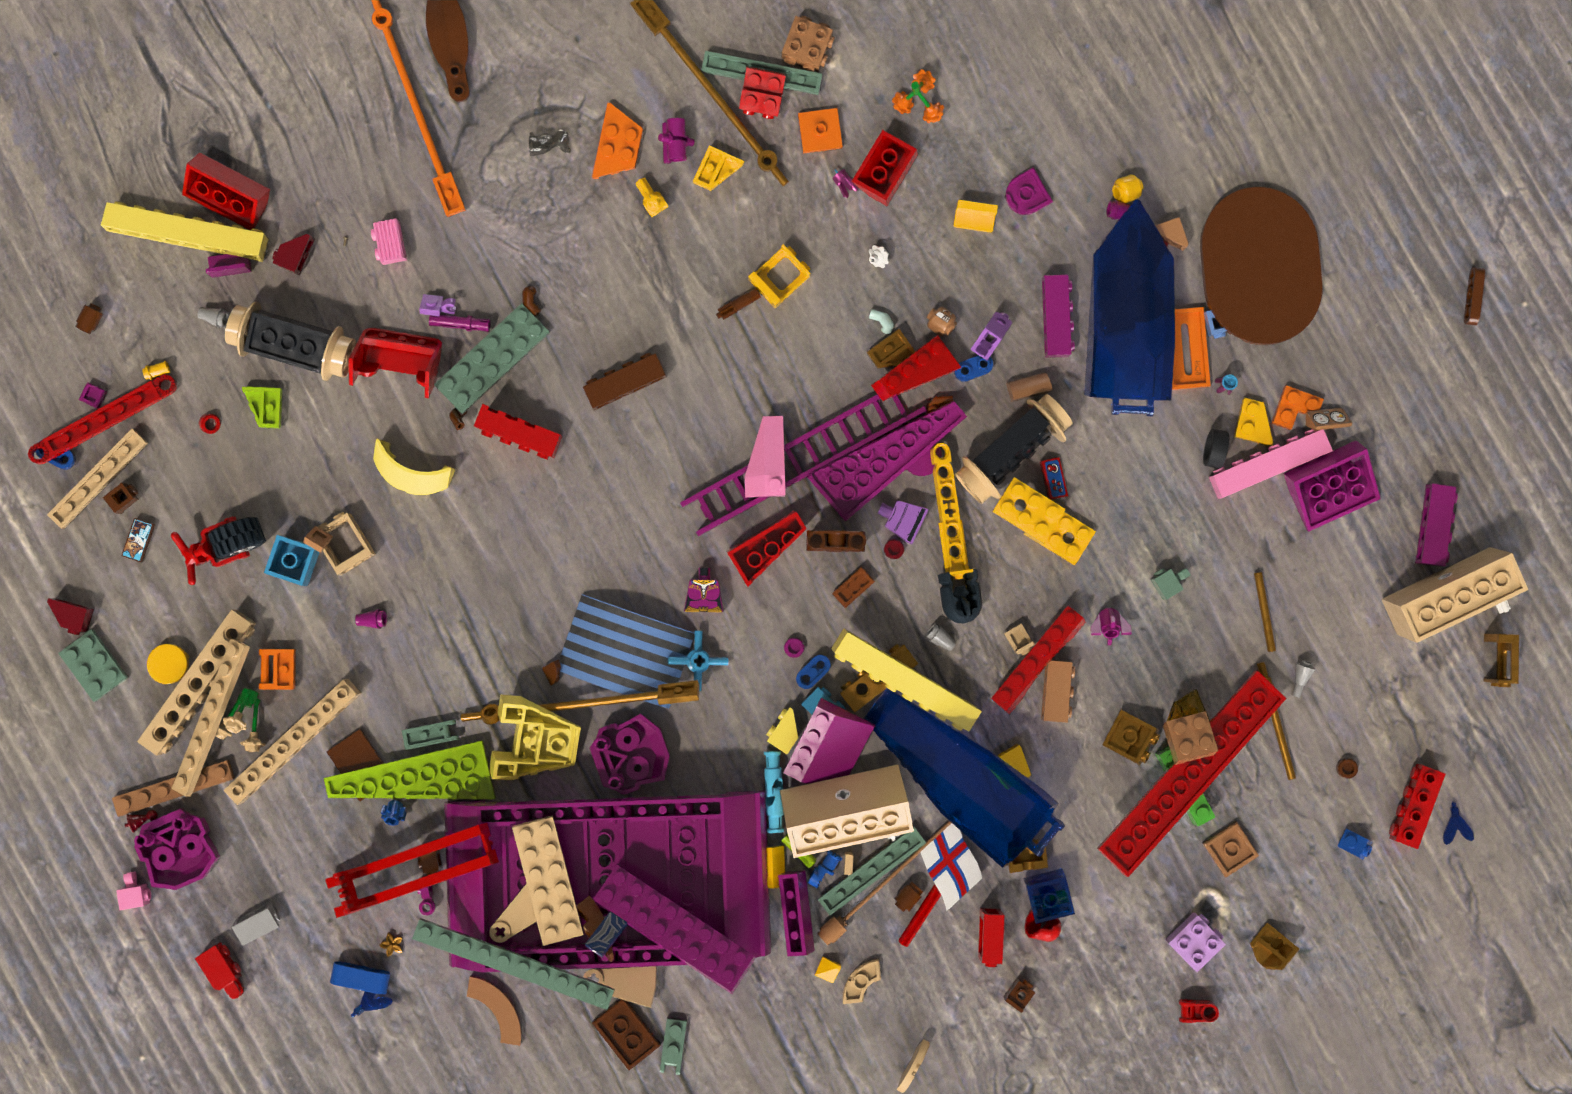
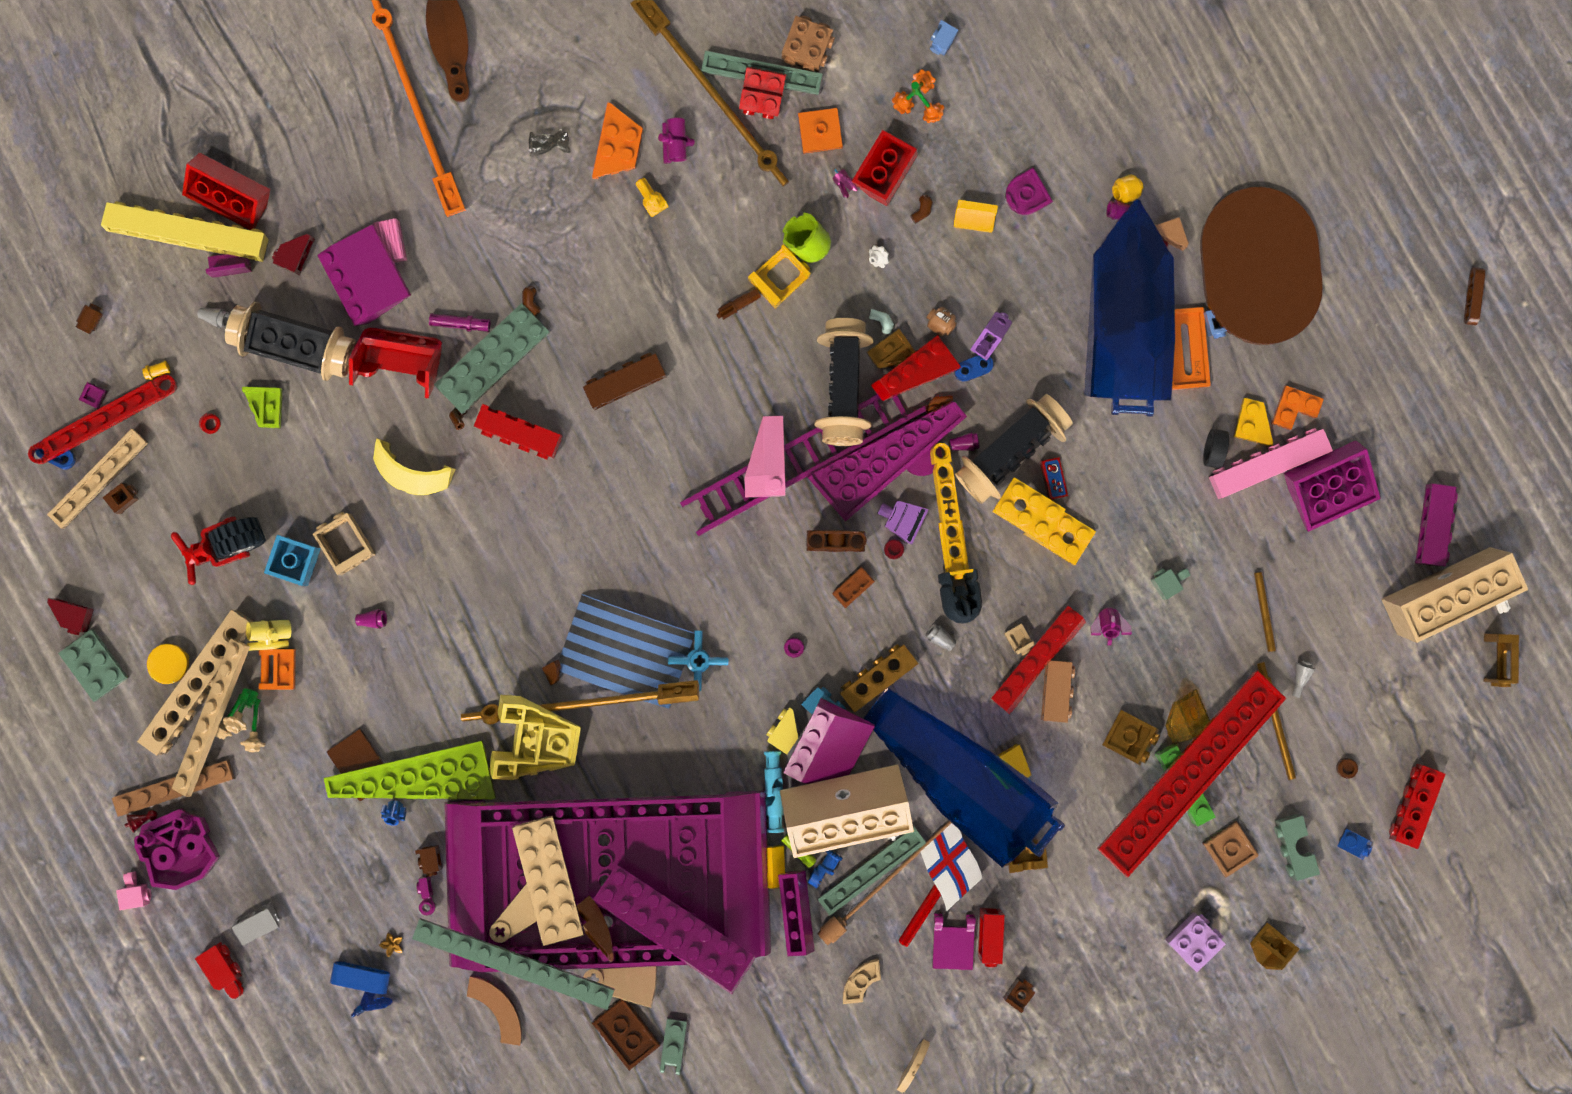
tile [121,518,155,562] -> none
tan brick [224,679,362,805] -> none
medium nougat plate [303,526,333,553] -> none
red piece [325,823,499,918] -> none
sand green hinge [402,719,459,750] -> none
medium lavender plate [419,294,456,316] -> none
dark blue tile [585,911,627,958] -> none
magenta brick [590,713,670,795] -> none
torso [684,568,723,612] -> none
yellow wing [693,145,744,191] -> none
red wedge [727,510,807,587] -> none
blue plate [796,655,831,689] -> none
yellow slope [815,956,841,983] -> none
light yellow brick [831,628,982,732] -> none
tan tile [844,852,854,875] -> none
reddish brown brick [894,881,923,912] -> none
medium nougat brick [1006,372,1053,402] -> none
clear blue slope [1023,869,1075,924] -> none
red hair [1025,908,1061,942] -> none
magenta brick [1042,275,1075,358] -> none
medium nougat brick [1163,711,1218,765] -> none
red piece [1179,999,1219,1023] -> none
dark azure piece [1215,374,1238,395] -> none
slope [1306,408,1352,430] -> none
clear blue piece [1443,802,1474,845] -> none
none -> light yellow pin [246,619,291,651]
none -> magenta slope [317,224,411,326]
none -> lime cylinder [782,213,831,263]
none -> brick [815,318,873,446]
none -> reddish brown arm [910,195,933,224]
none -> medium blue brick [930,20,958,56]
none -> magenta flag [932,913,976,970]
none -> magenta cone [950,432,980,451]
none -> sand green arch [1274,814,1320,881]

